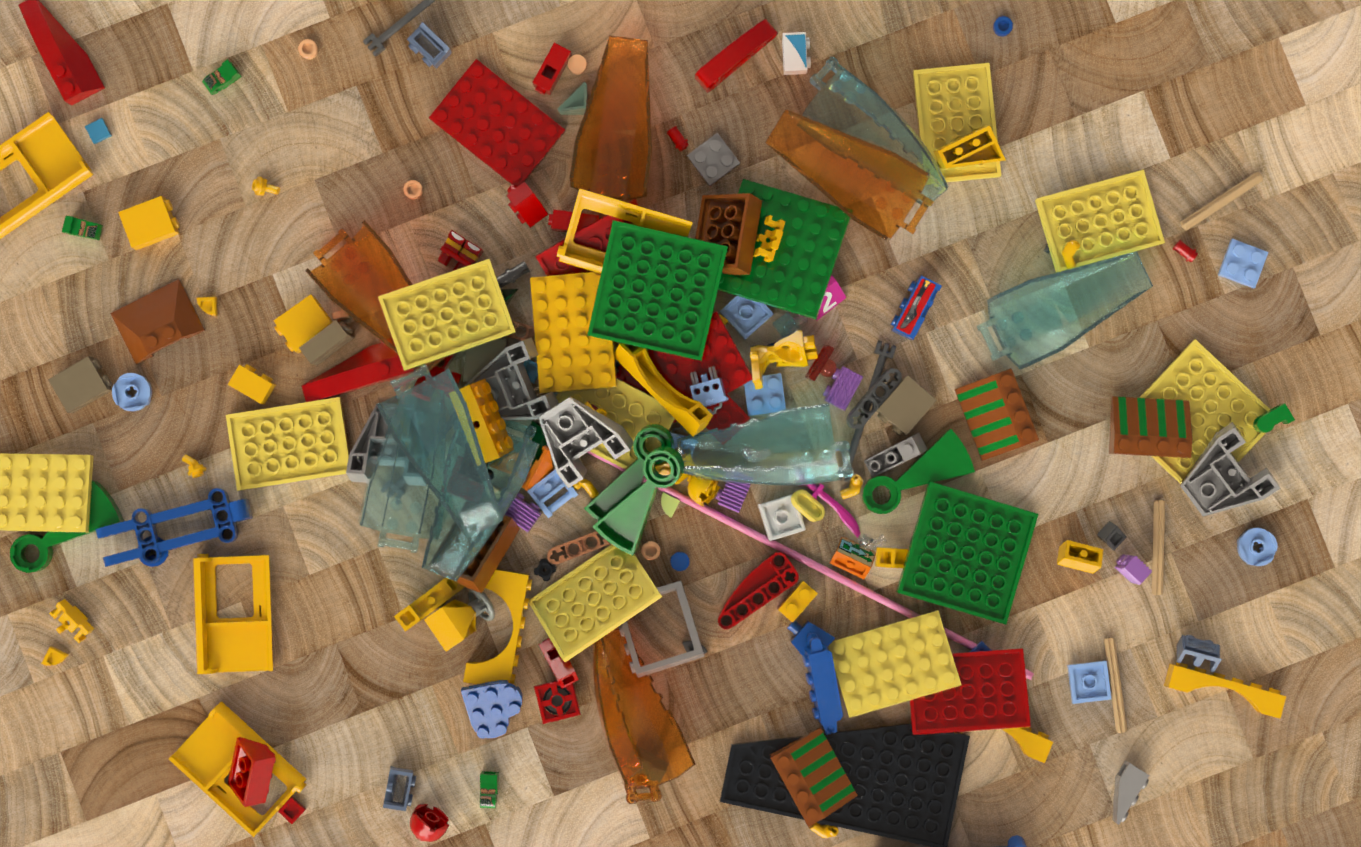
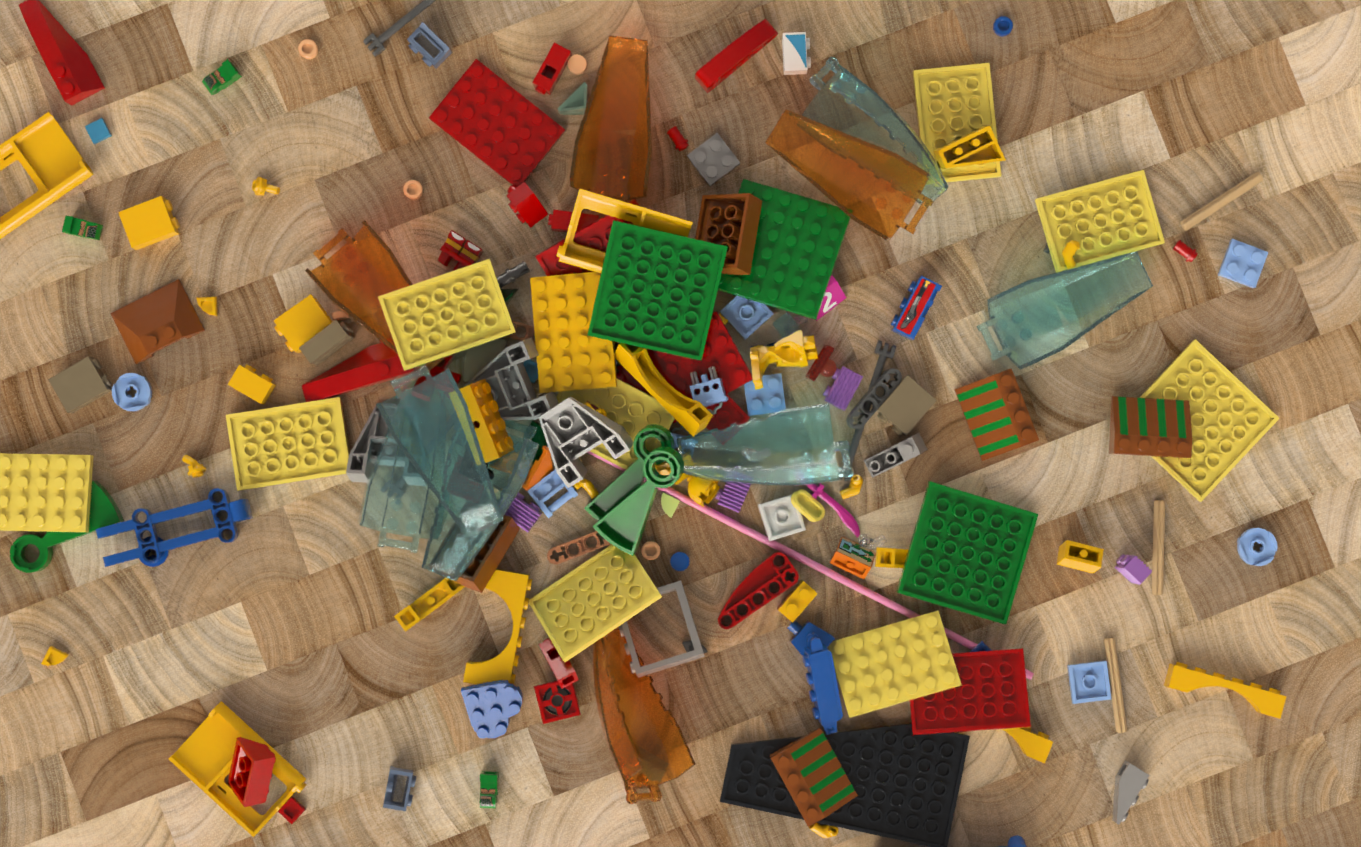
yellow piece [49,599,95,643] -> none
yellow piece [193,554,273,674] -> none
red cylinder [410,804,449,842] -> none
yellow piece [424,589,495,651] -> none
black plate [534,559,556,581] -> none
yellow piece [753,215,786,262] -> none
green piece [862,429,975,514] -> none
dark grey slope [1097,521,1127,551] -> none
sand blue window [1177,635,1222,672] -> none
light grey wedge [1180,422,1280,516] -> none
green leg [1253,403,1295,433] -> none

